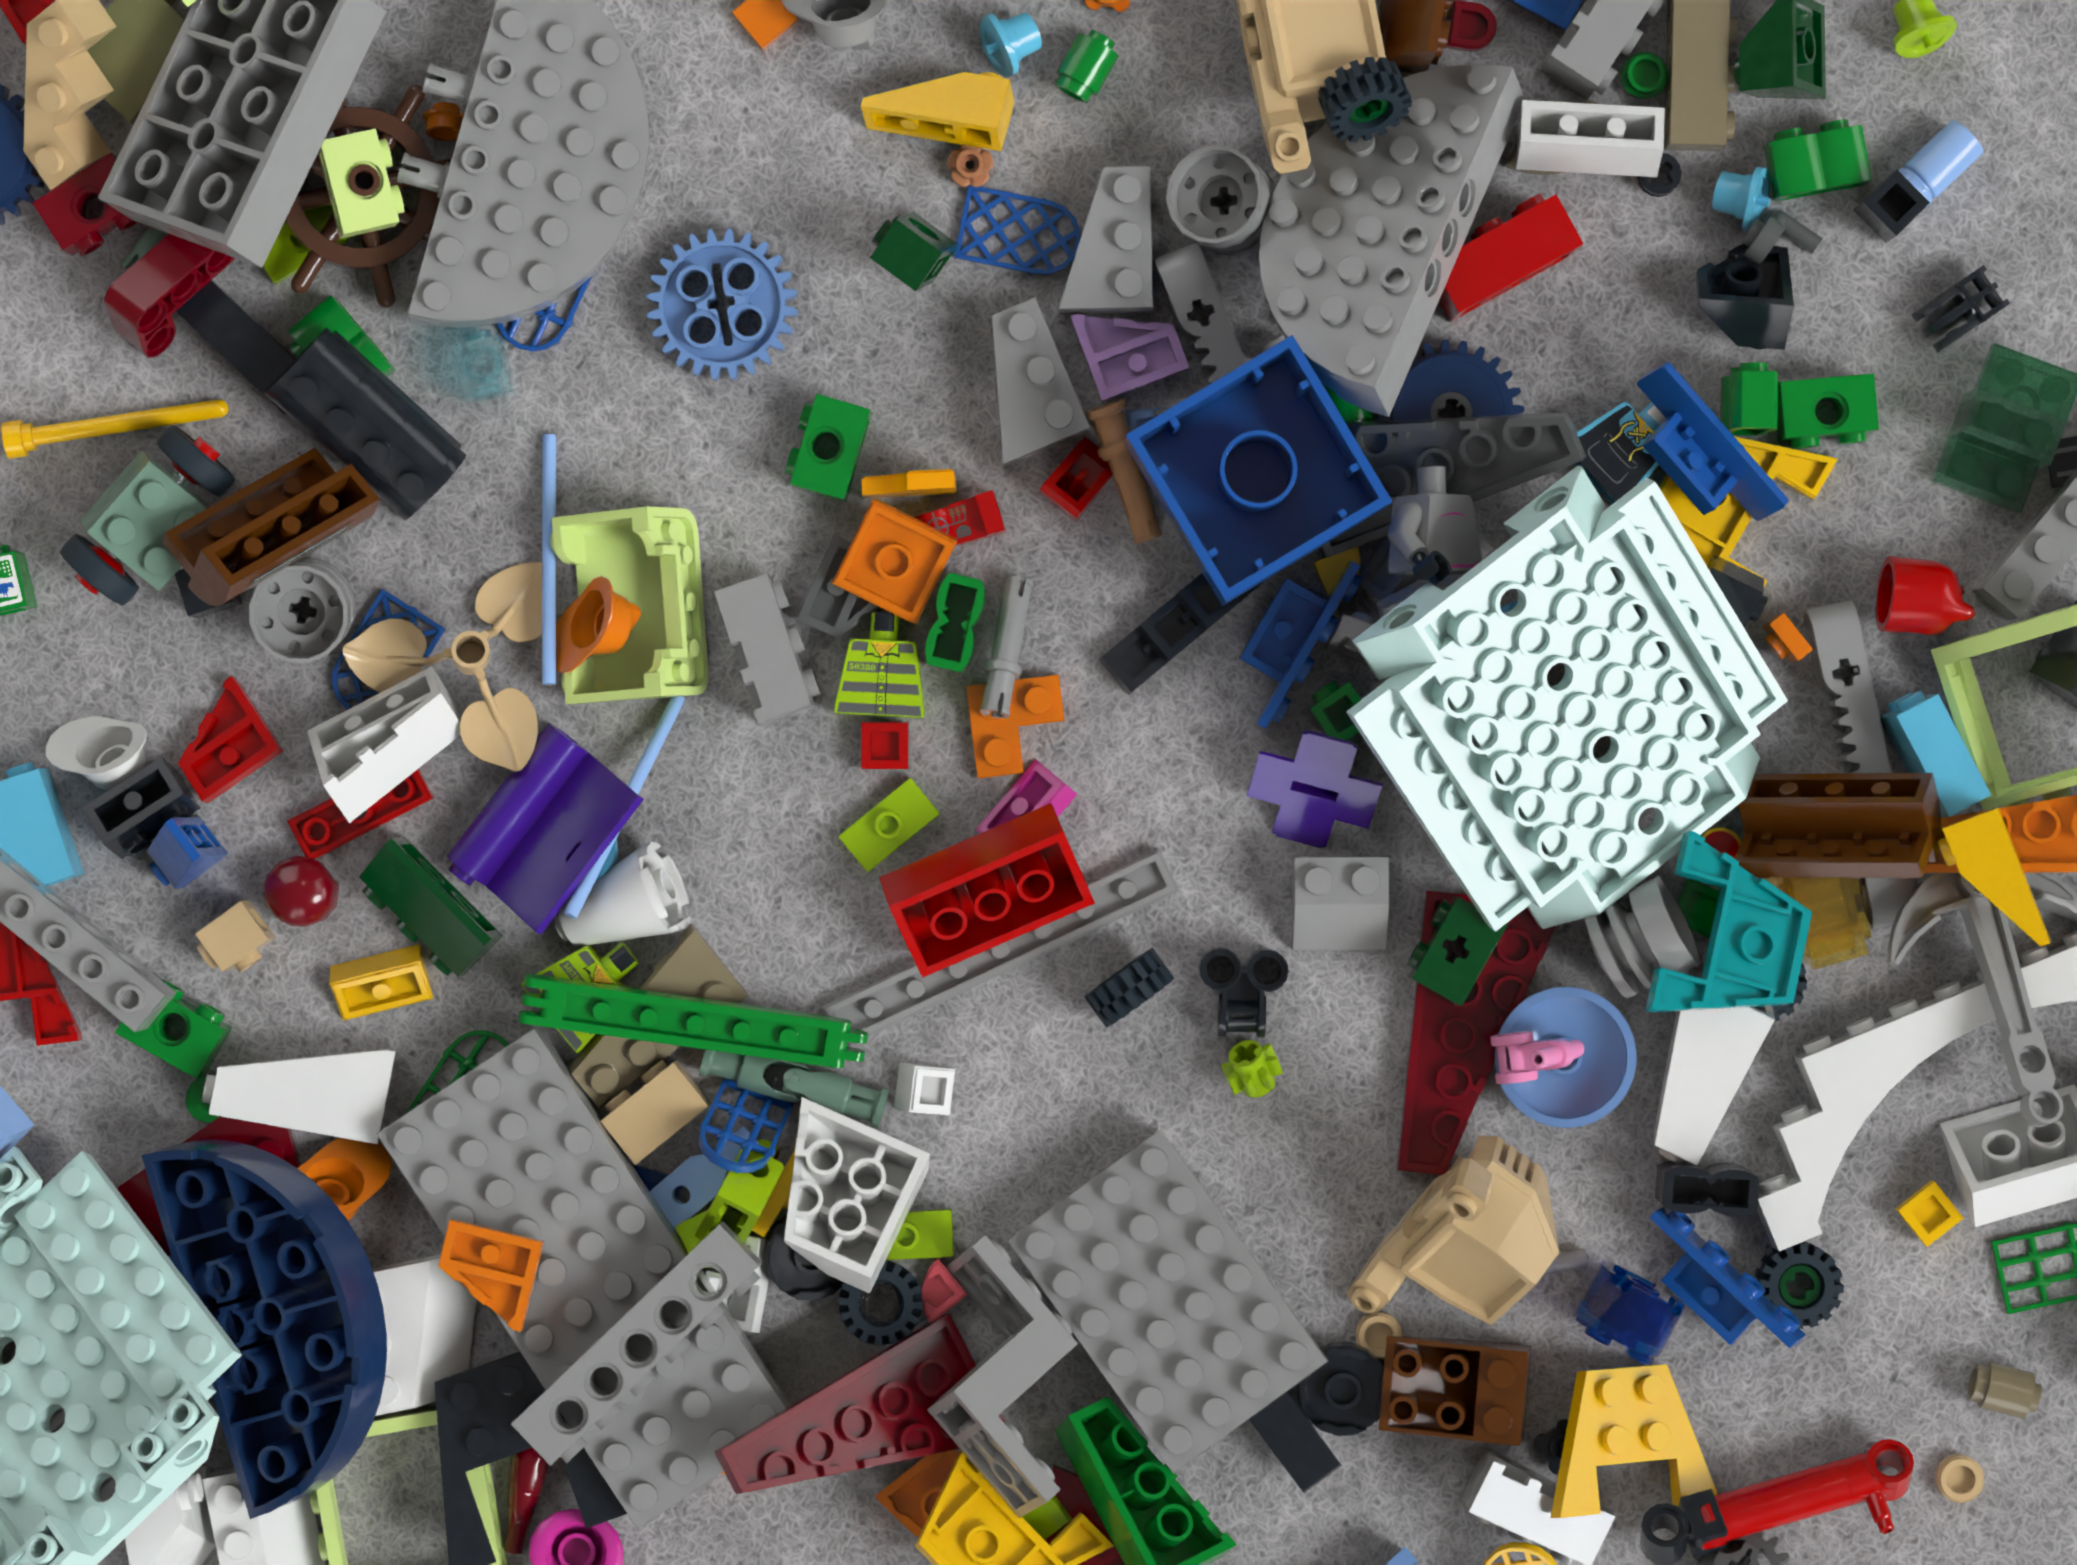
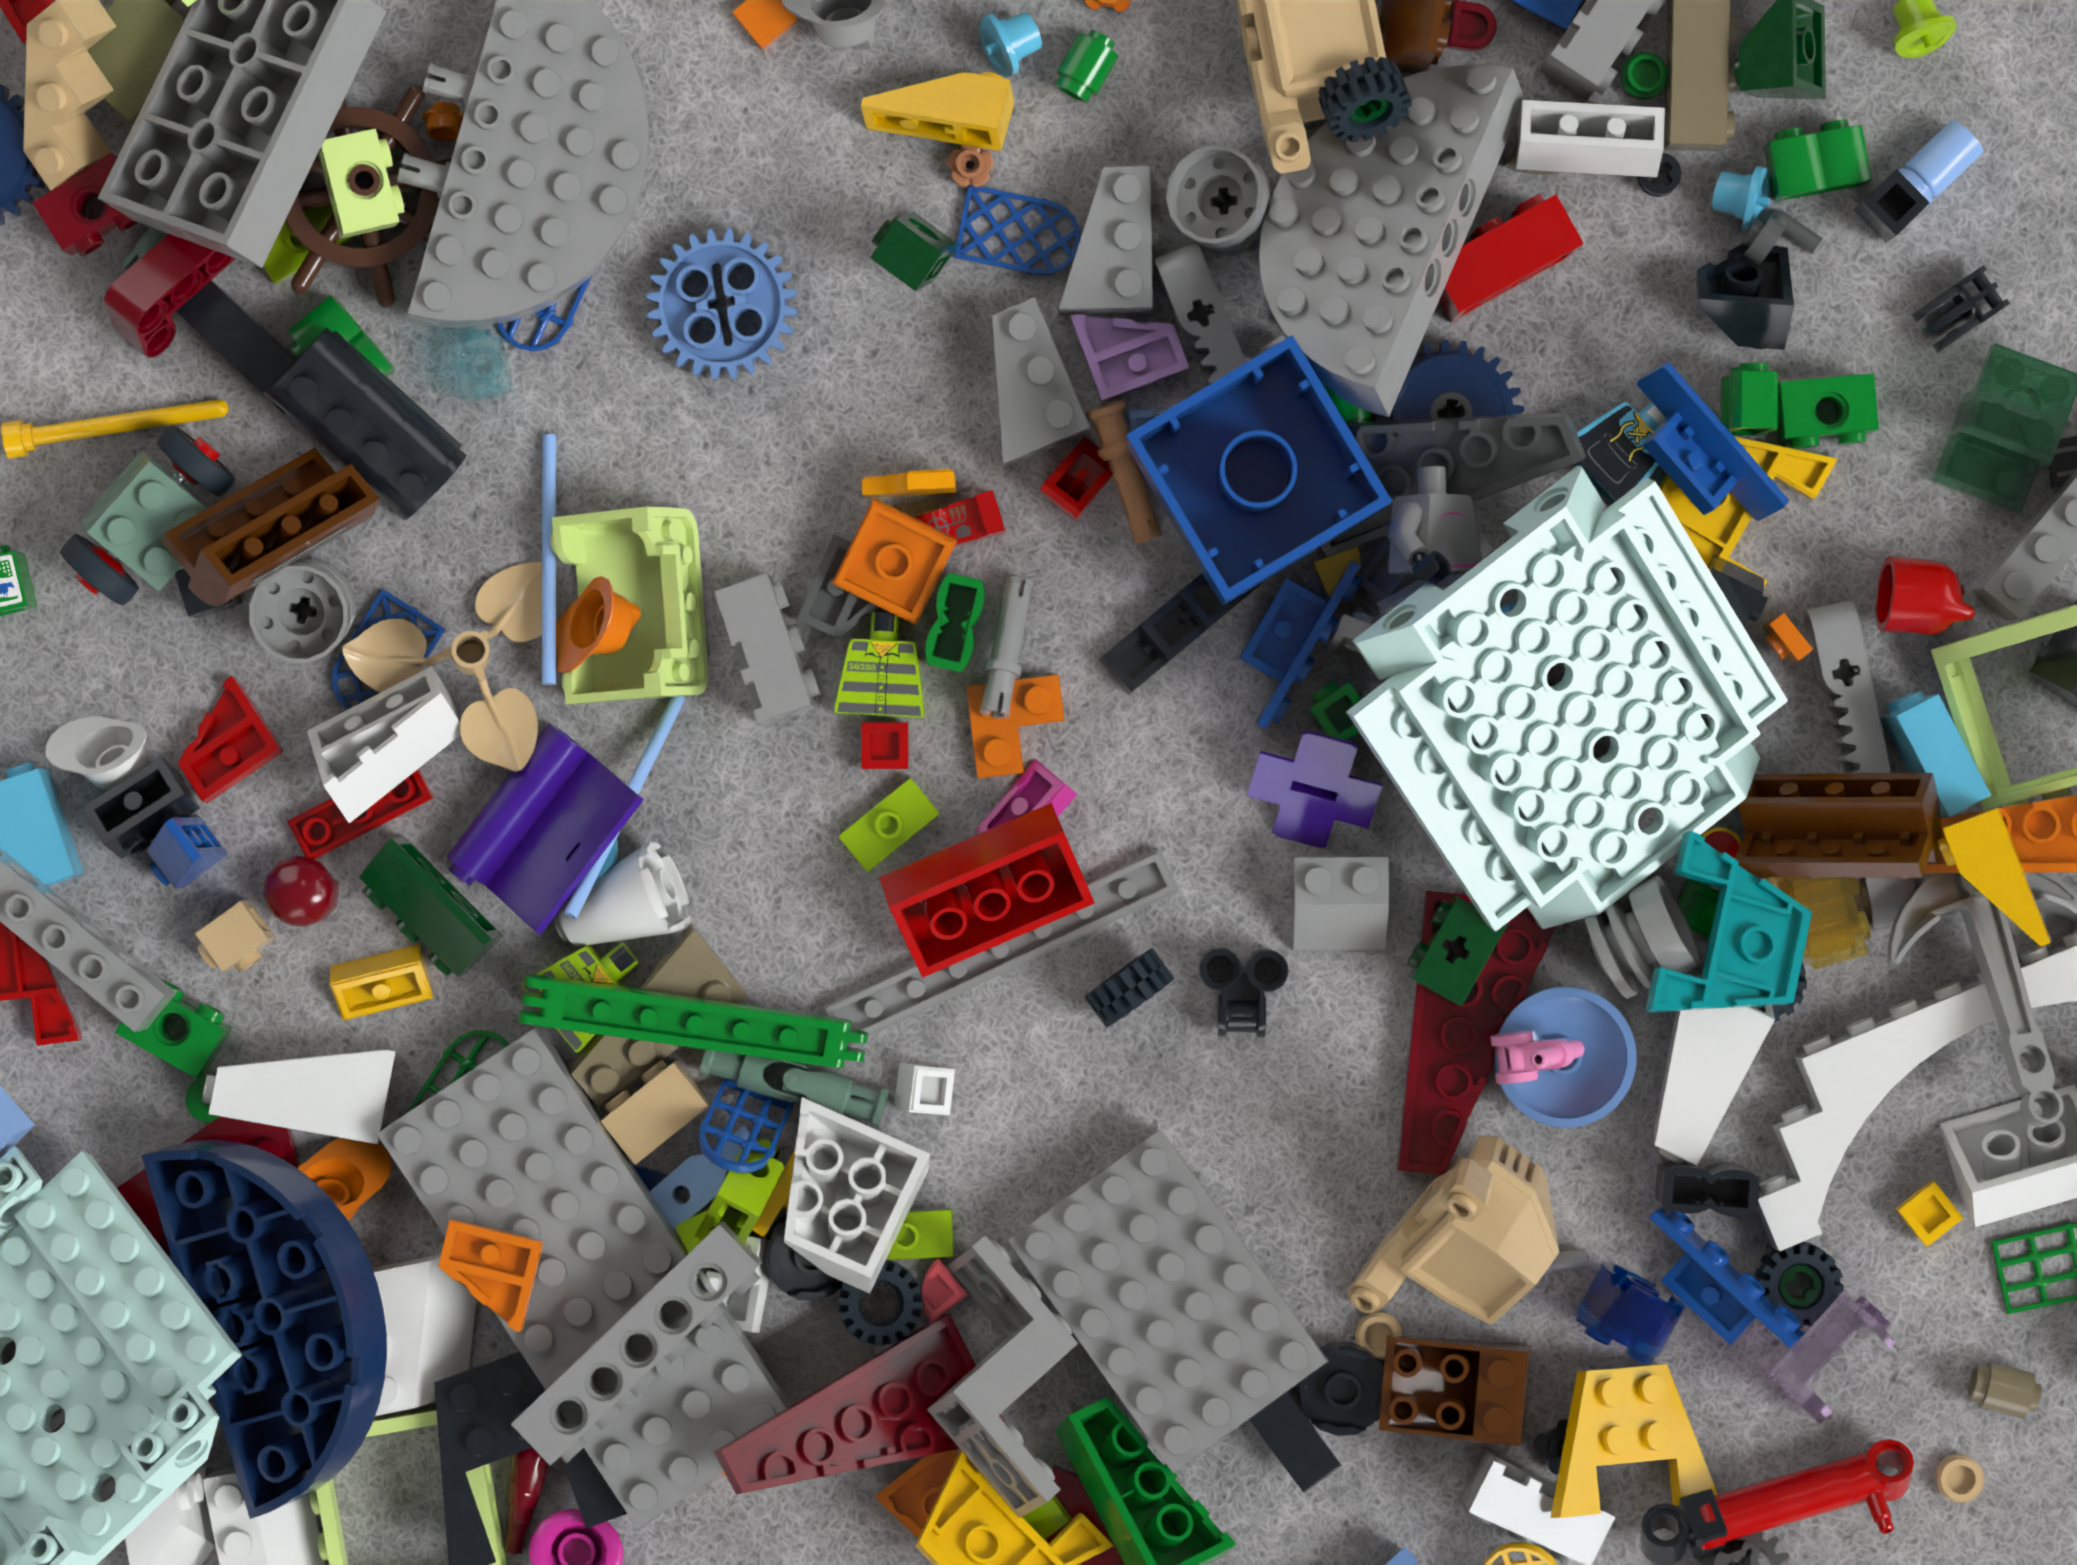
green brick [785,394,872,502] -> none
lime gear [1221,1040,1283,1098] -> none
none -> clear purple panel [1767,1291,1896,1424]

